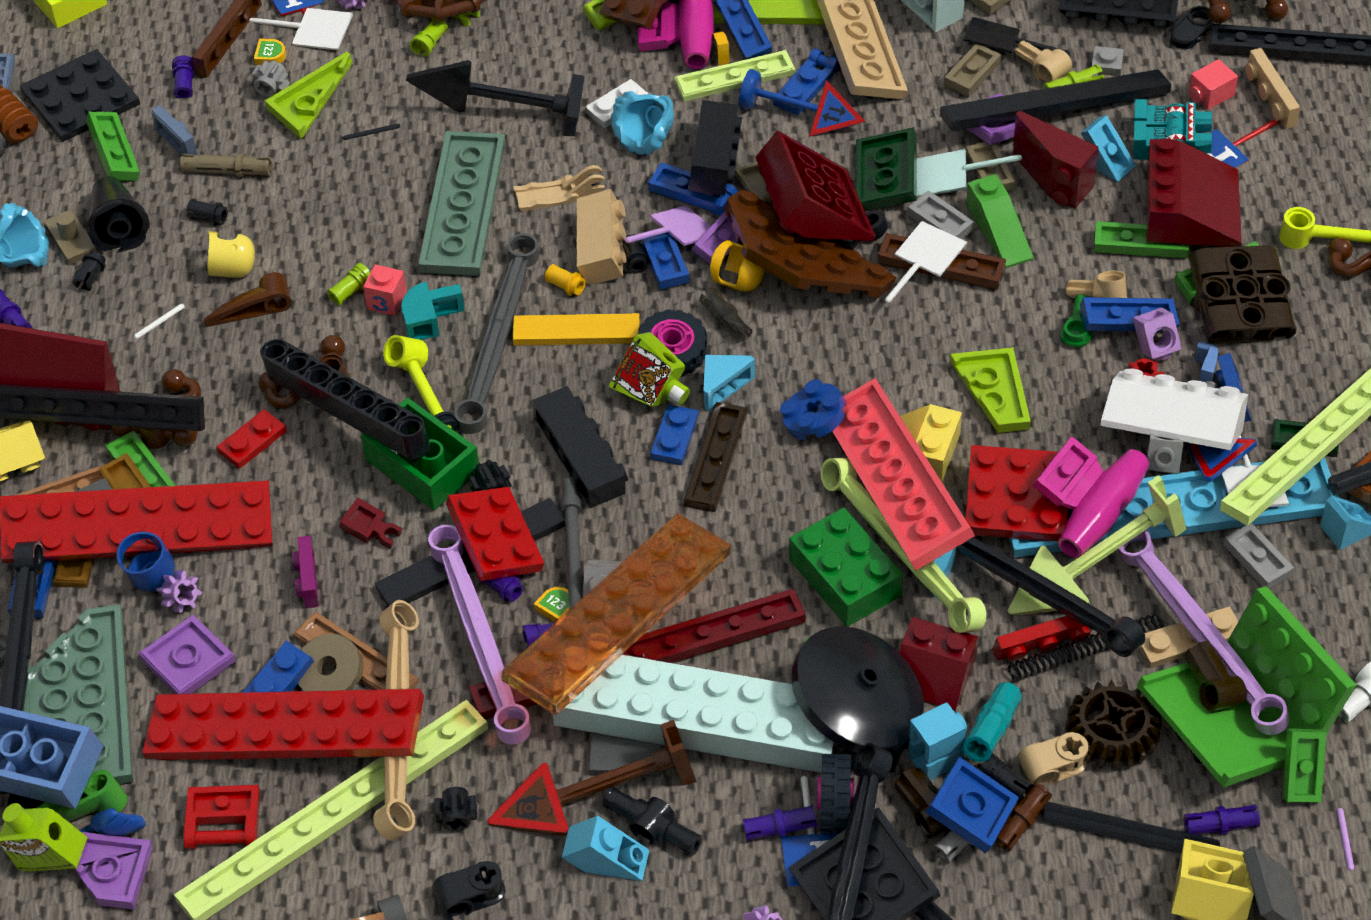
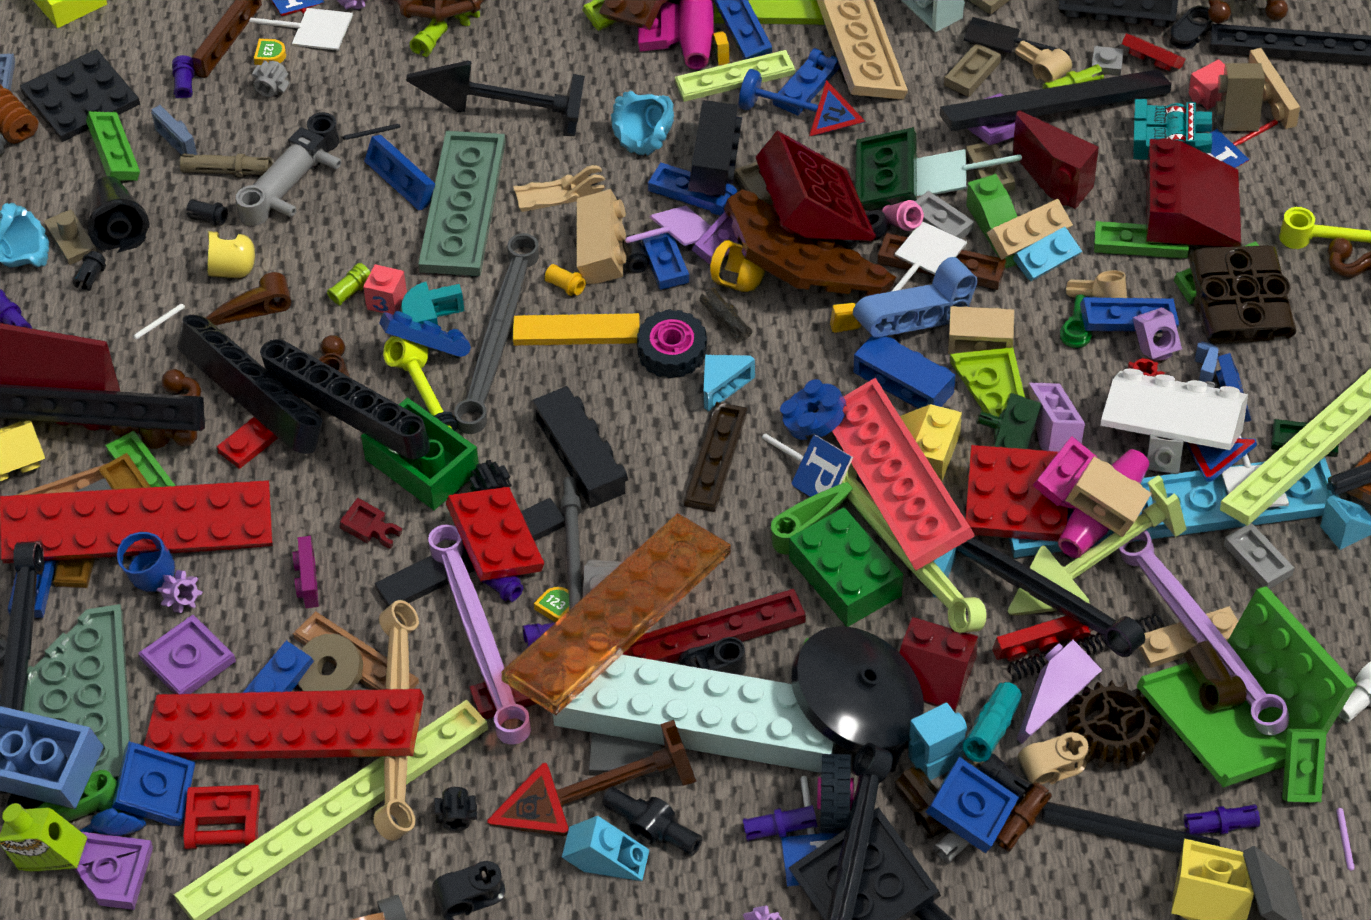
lime wing [265,51,353,139] -> none
white plate [585,79,648,128] -> none
torso [609,332,691,407] -> none
blue plate [650,404,699,465] -> none
medium azure slope [1081,115,1136,182] -> none
none -> blue plate [112,741,196,826]
none -> black beam [177,314,323,454]
none -> light grey piece [235,112,341,226]
none -> blue plate [364,135,435,211]
none -> blue plate [379,311,471,357]
none -> black piece [678,637,747,675]
none -> blue piece [762,434,853,497]
none -> bright green piece [771,482,853,555]
none -> yellow tile [830,303,862,333]
none -> medium blue beam [853,257,977,337]
none -> blue brick [853,336,955,409]
none -> bright pink cone [882,200,924,231]
none -> tan brick [948,306,1014,354]
none -> dark green plate [976,393,1042,449]
none -> tan plate [987,199,1073,260]
none -> medium azure plate [1013,227,1082,281]
none -> lavender slope [1017,640,1102,744]
none -> lavender slope [1028,383,1085,452]
none -> tan brick [1065,456,1152,537]
none -> red plate [1121,33,1186,71]
none -> dark tan brick [1215,63,1265,131]

